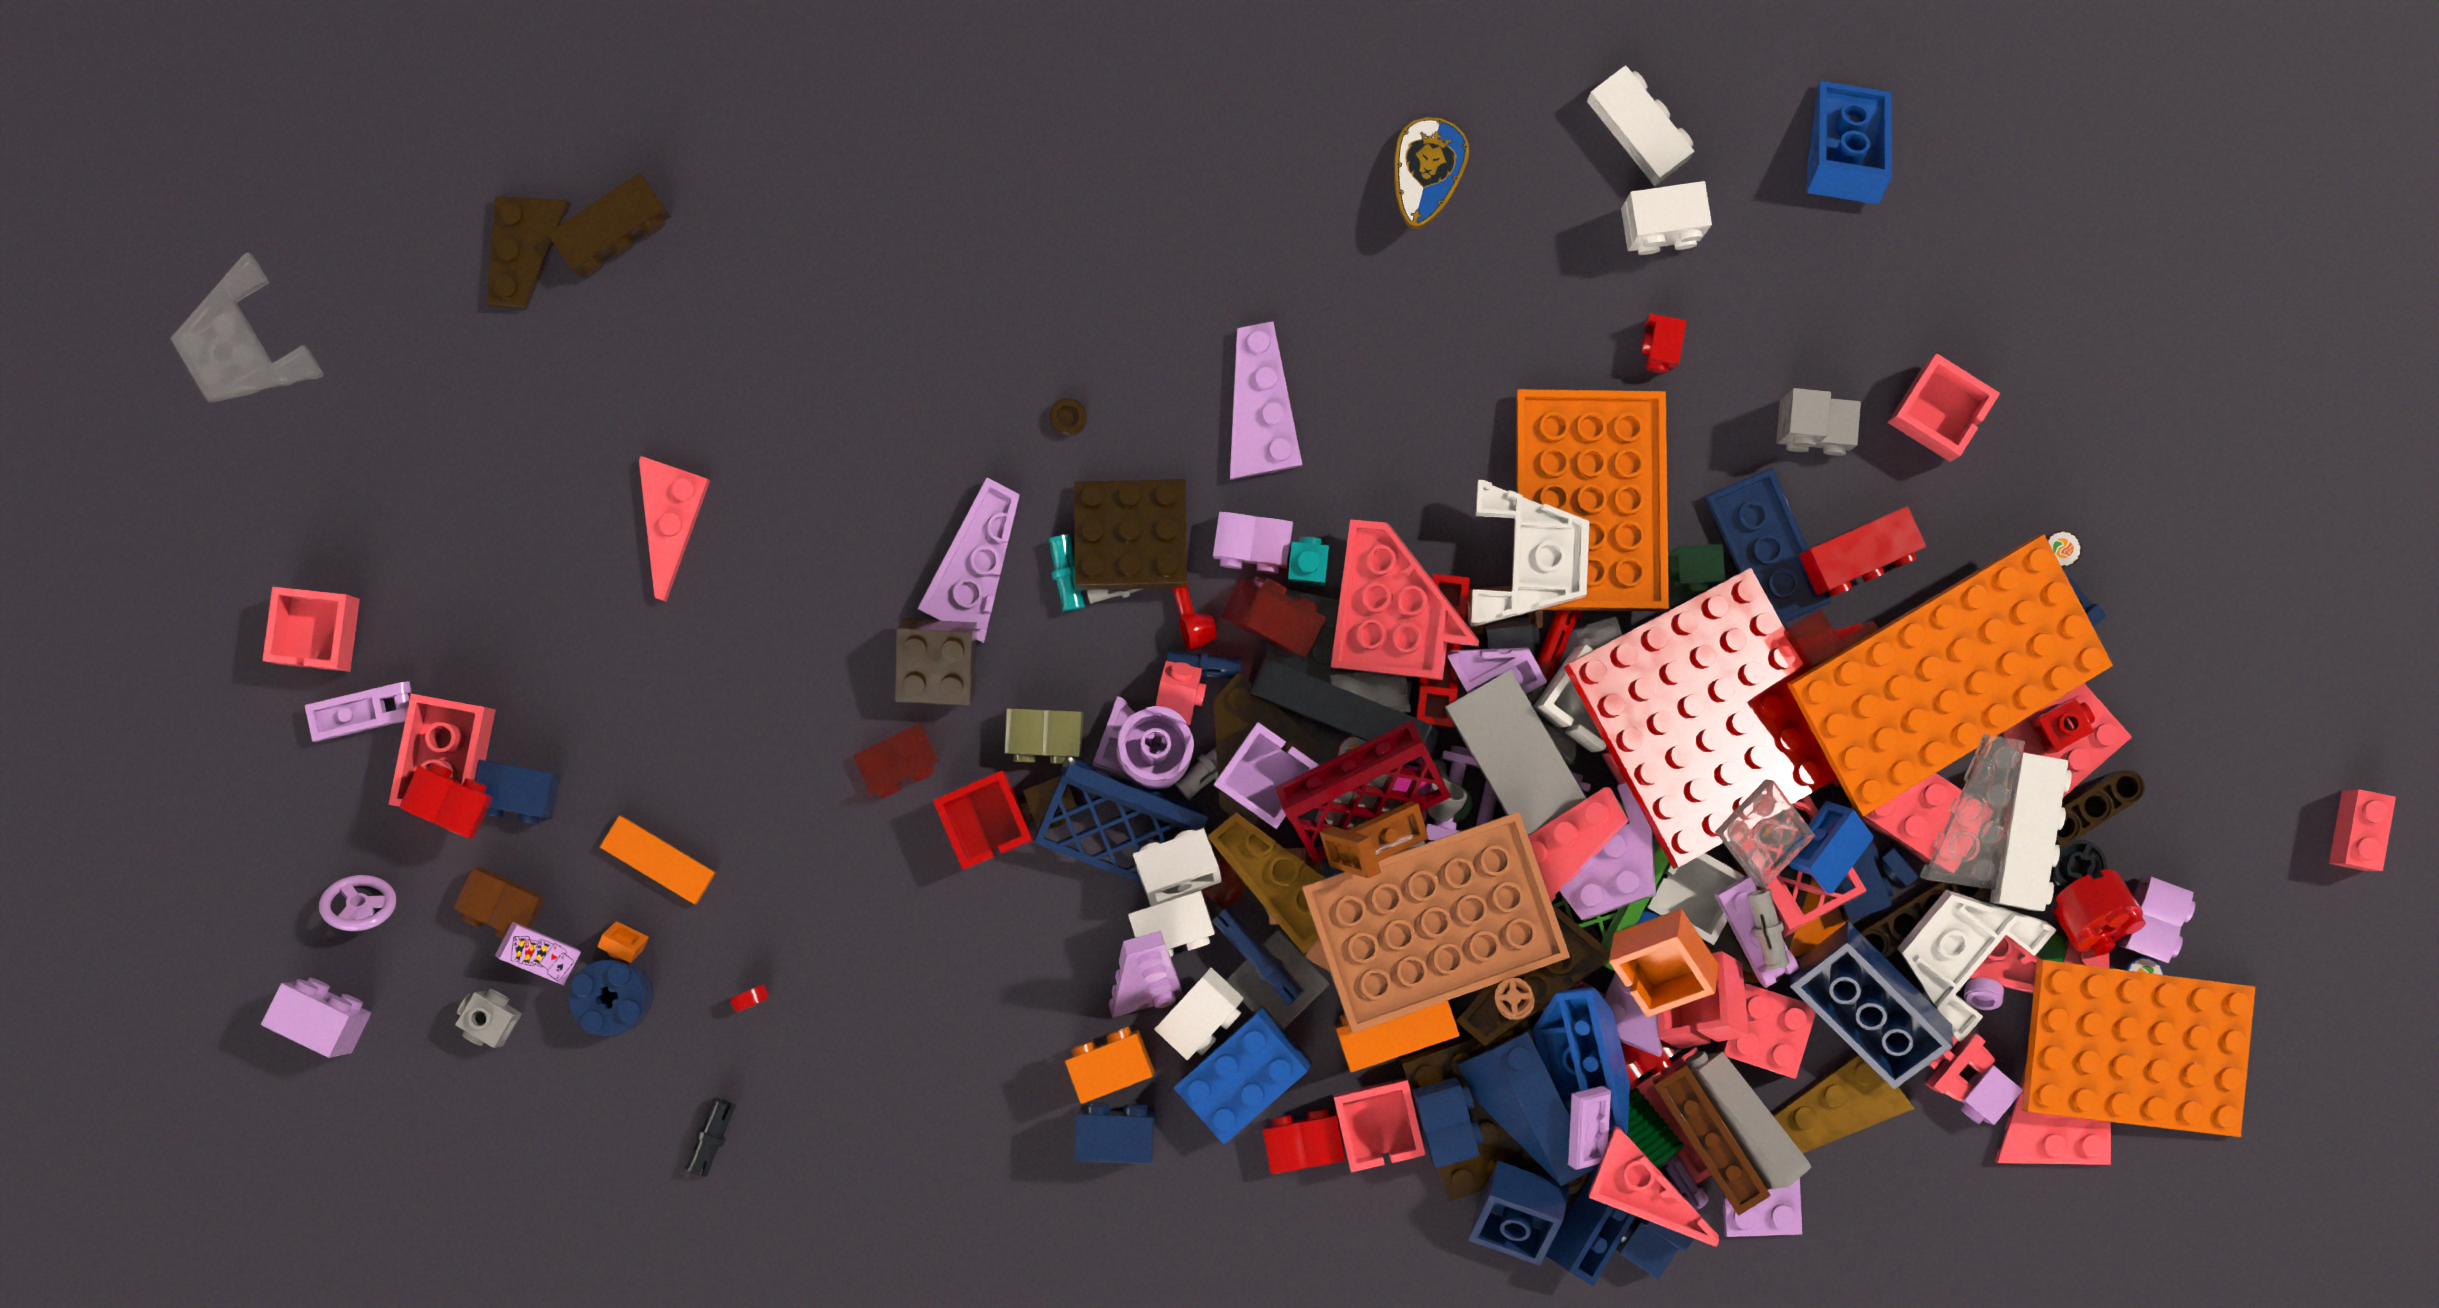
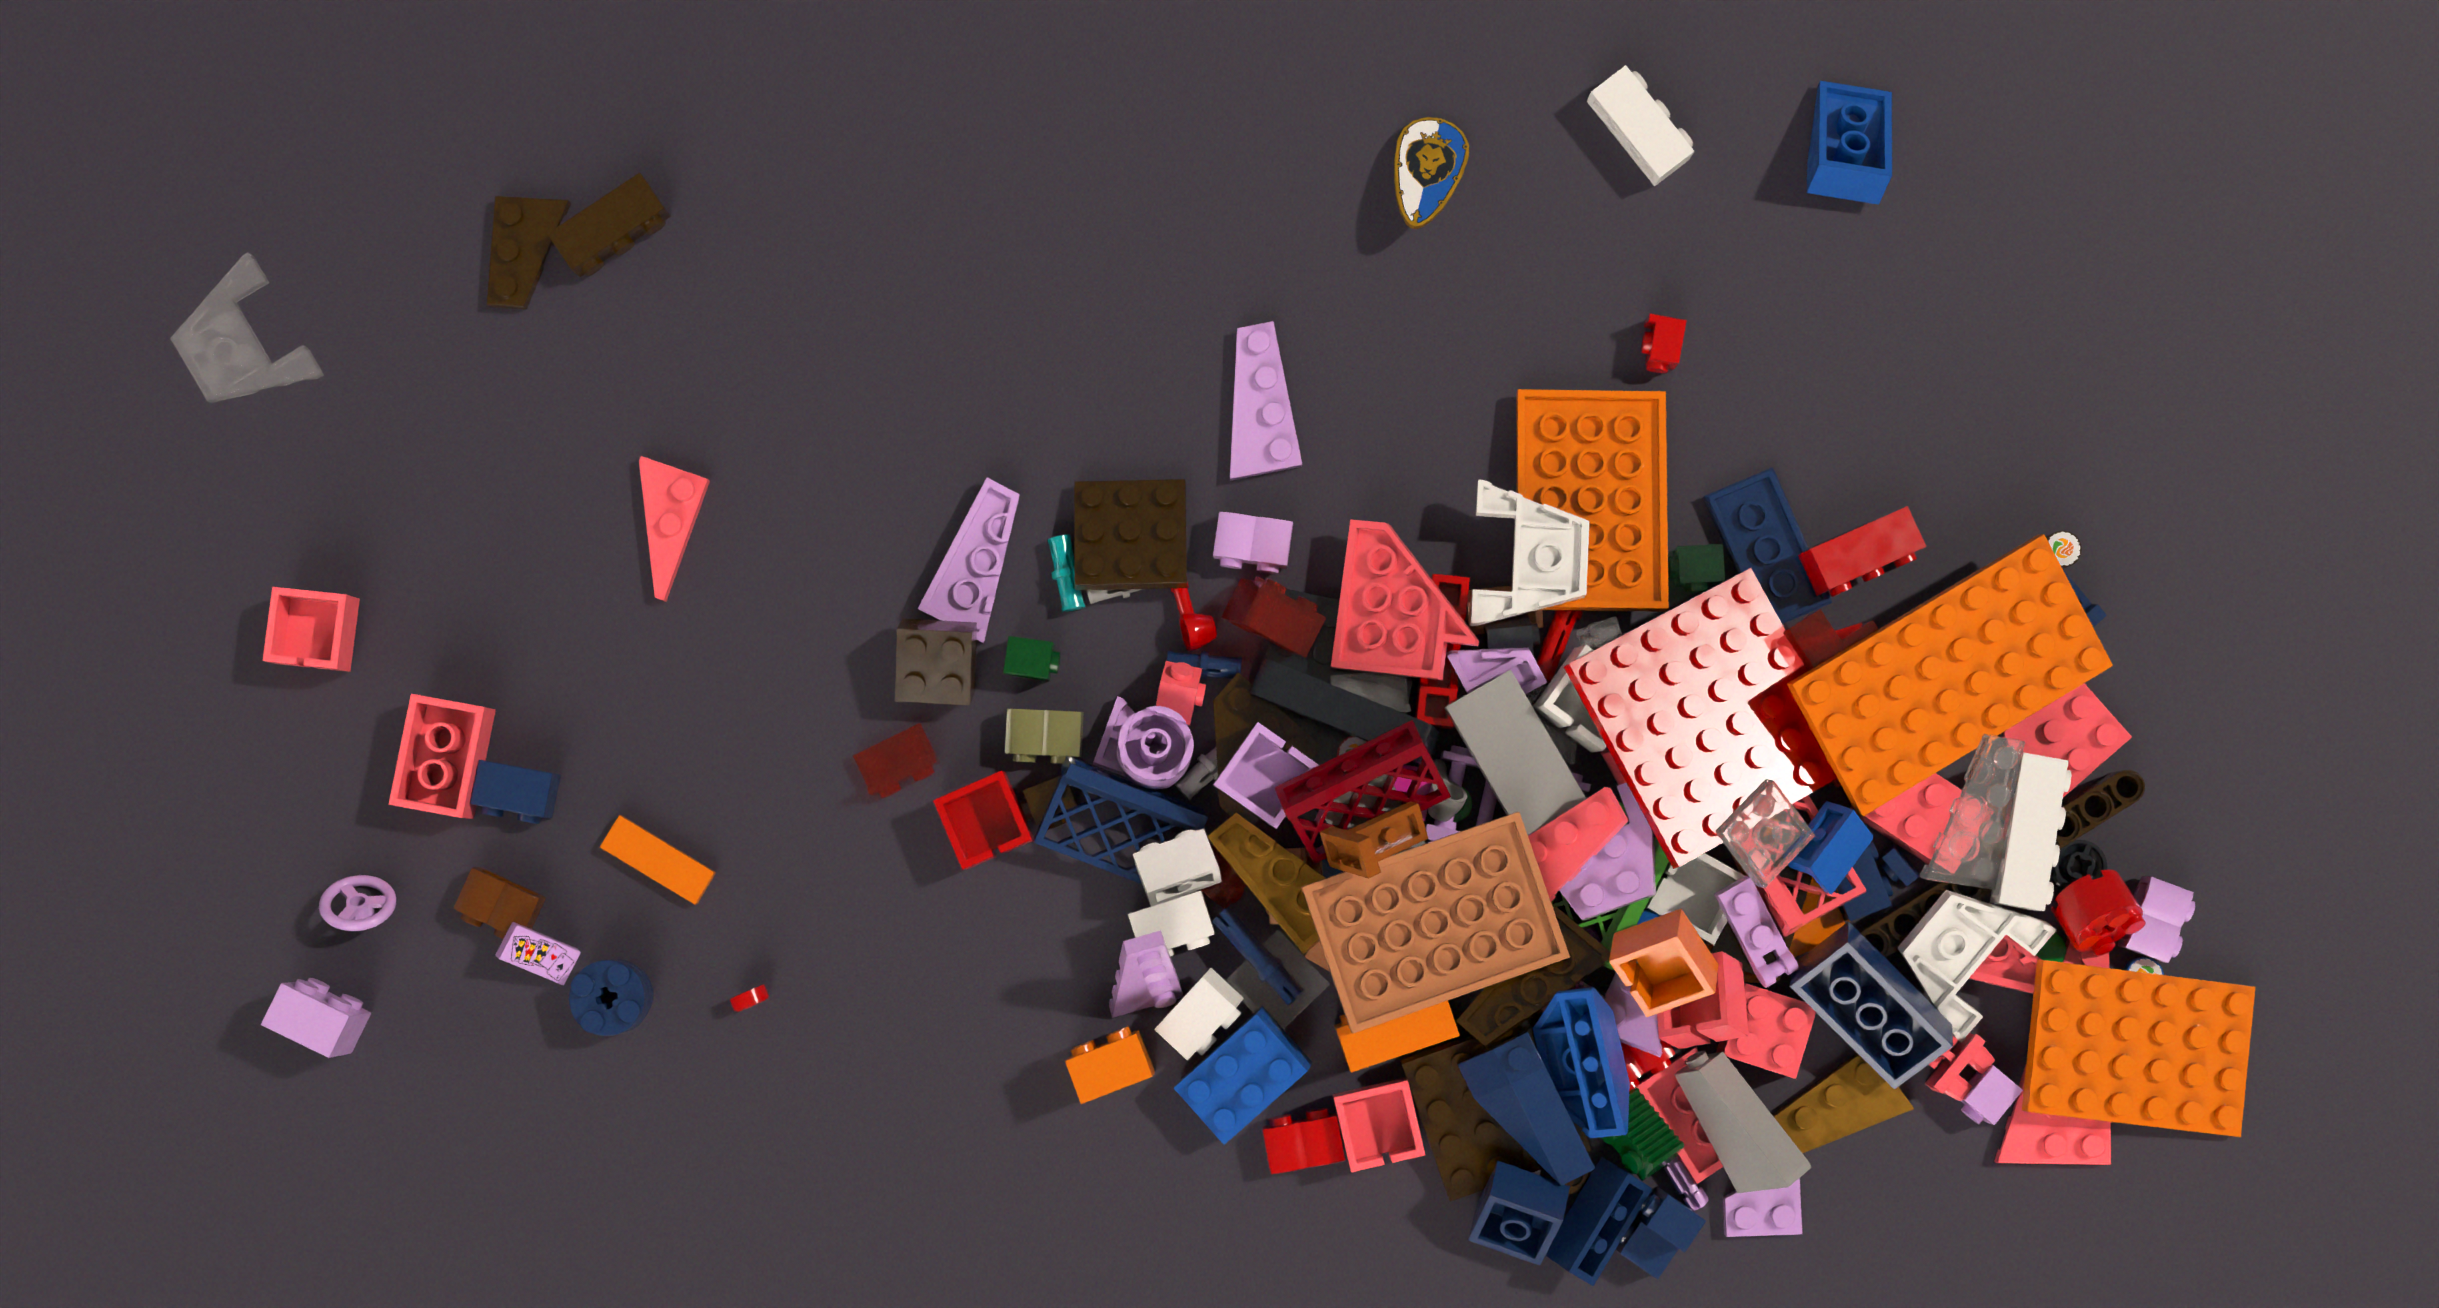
lavender plate [305,682,412,742] -> none
red brick [399,762,493,838] -> none
light grey brick [455,989,522,1048] -> none
orange plate [597,921,649,963] -> none
black pin [685,1097,736,1177] -> none
dark brown tile [1050,398,1087,436] -> none
dark blue brick [1074,1102,1155,1164] -> none
teal brick [1287,537,1329,587] -> none
dark blue brick [1412,1077,1483,1169] -> none
nougat wheel [1495,978,1535,1021] -> none
lavender plate [1568,1086,1611,1170] -> none
coral wing [1588,1126,1719,1247] -> none
white piece [1621,181,1712,255] -> none
reddish brown fence [1652,1063,1771,1216] -> none
light grey pin [1747,889,1790,970] -> none
light grey brick [1776,388,1861,456] -> none
coral piece [1887,353,2000,462] -> none
lavender tile [1964,978,2004,1010] -> none
red brick [2029,698,2095,754] -> none
coral brick [2329,789,2396,871] -> none
none -> dark green brick [1003,636,1061,681]

